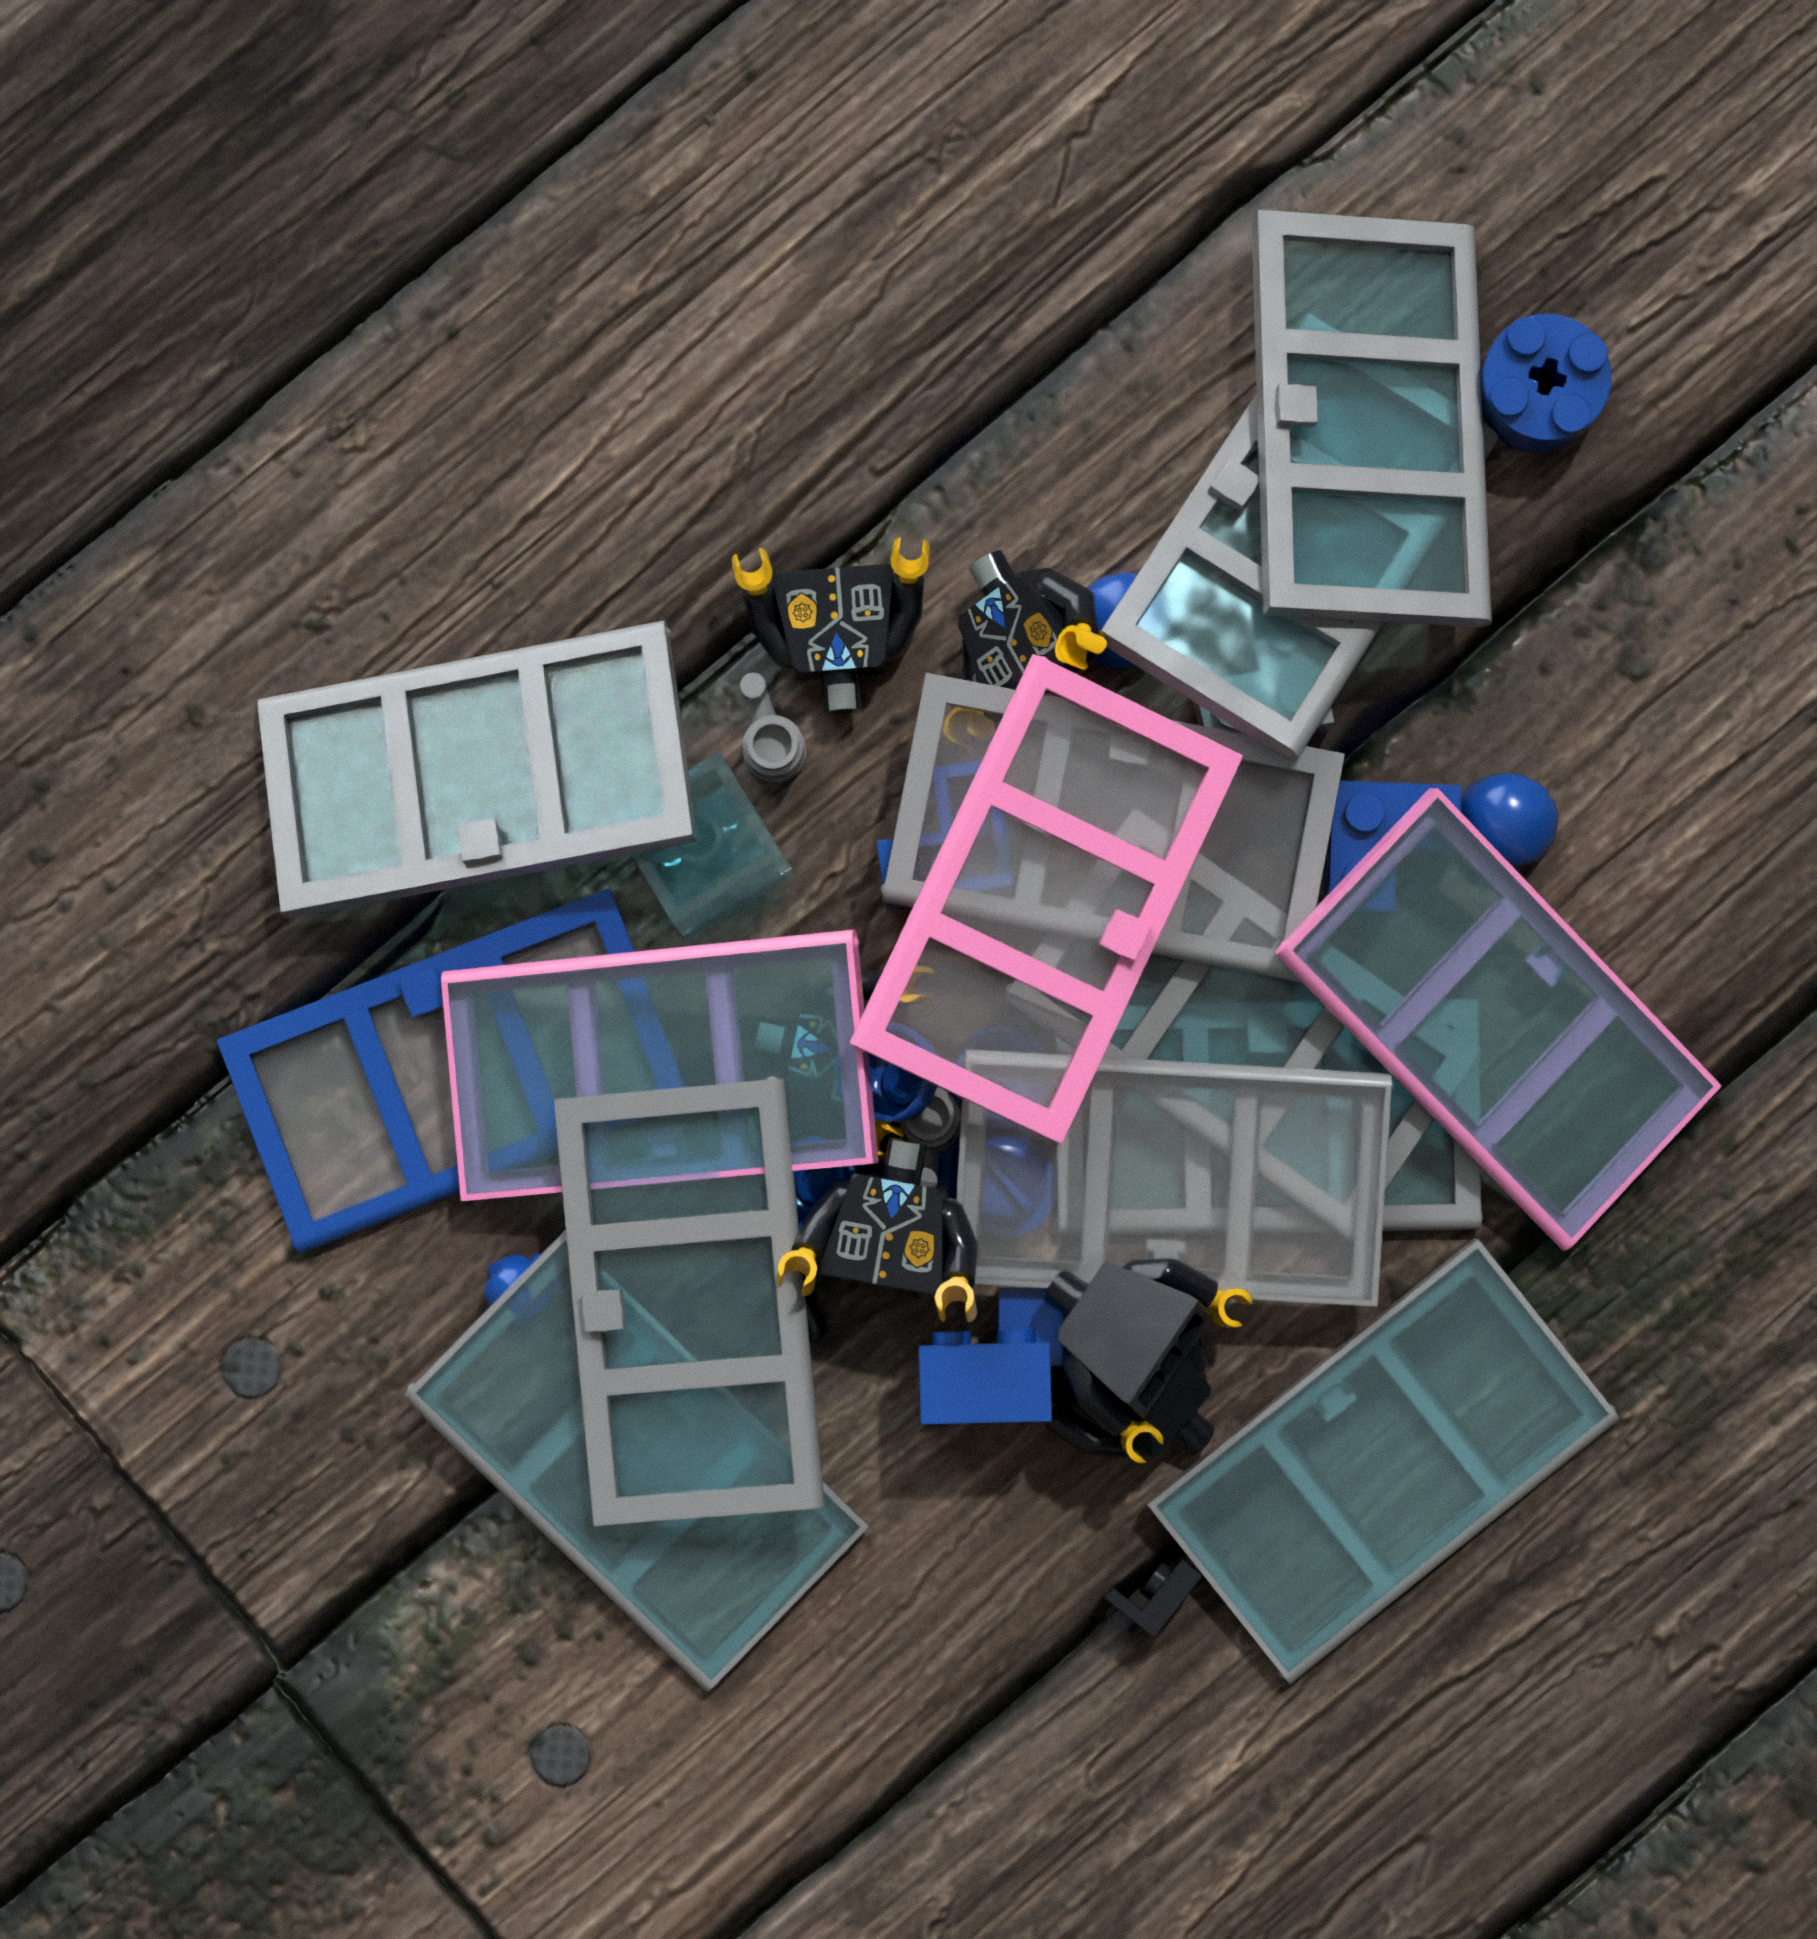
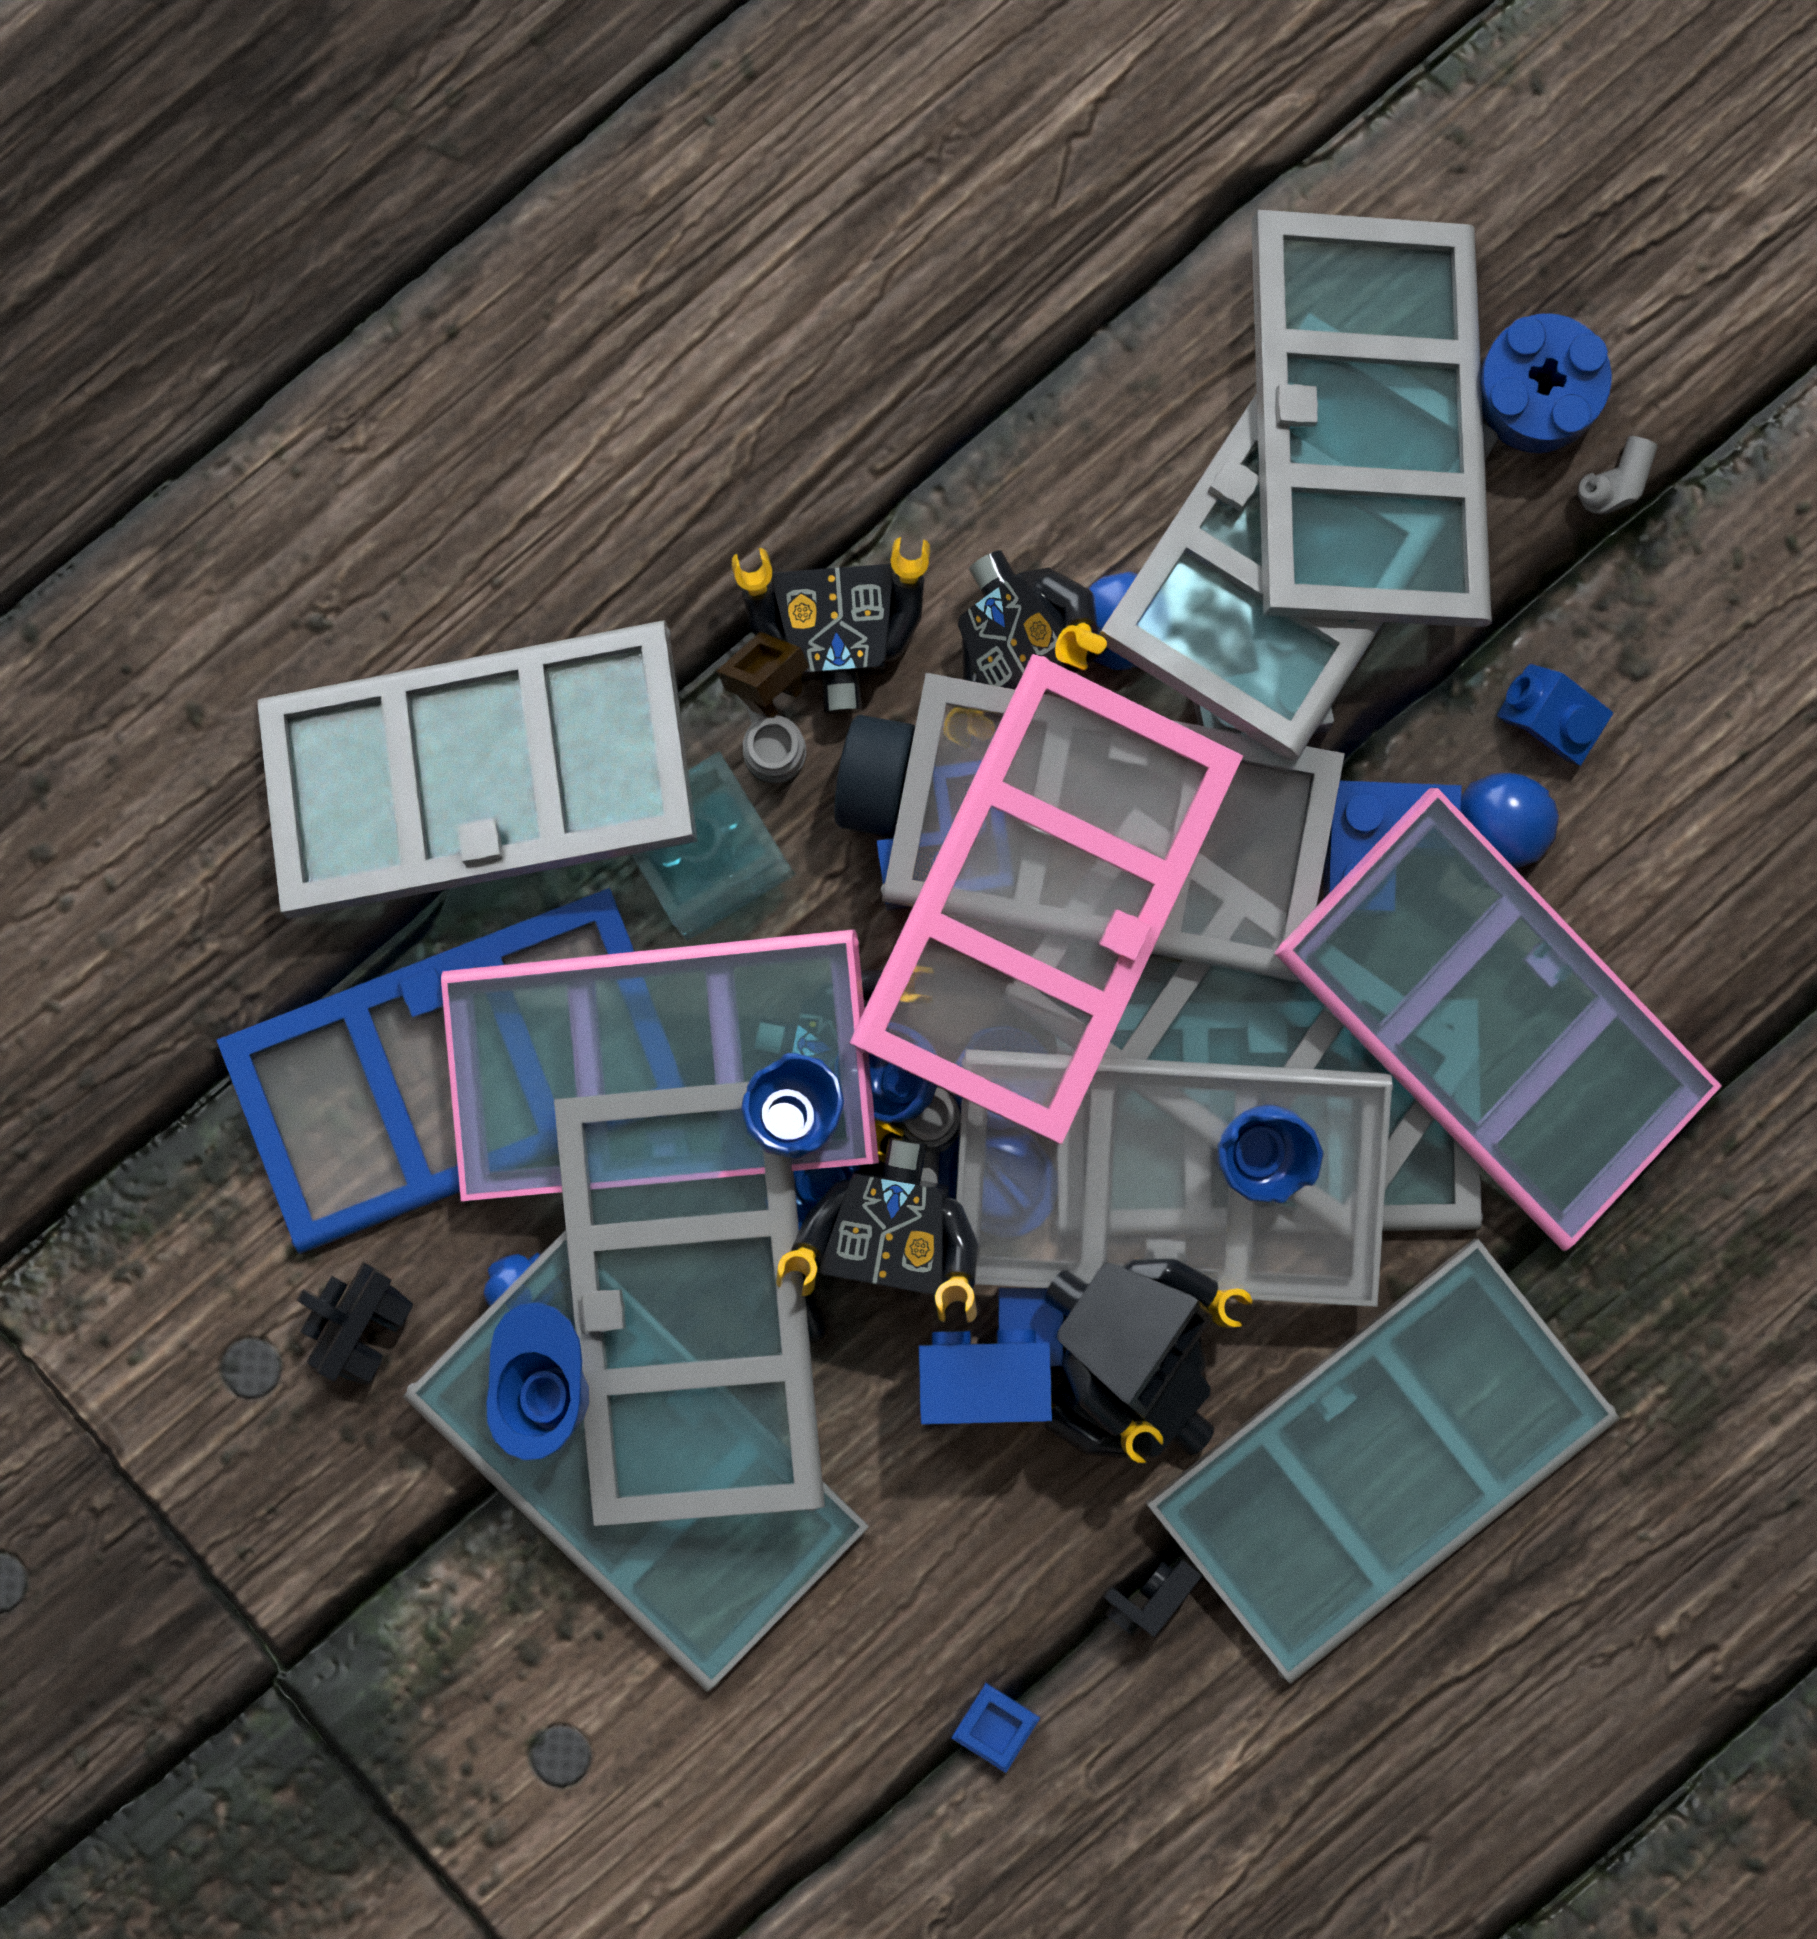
none -> black hips [297,1262,413,1385]
none -> blue piece [487,1302,589,1460]
none -> dark brown tile [716,632,810,718]
none -> blue hair [741,1053,844,1158]
none -> black wheel [834,715,915,837]
none -> blue tile [951,1682,1040,1773]
none -> blue hair [1217,1104,1324,1203]
none -> blue bracket [1497,664,1614,766]
none -> light grey arm [1577,436,1658,514]

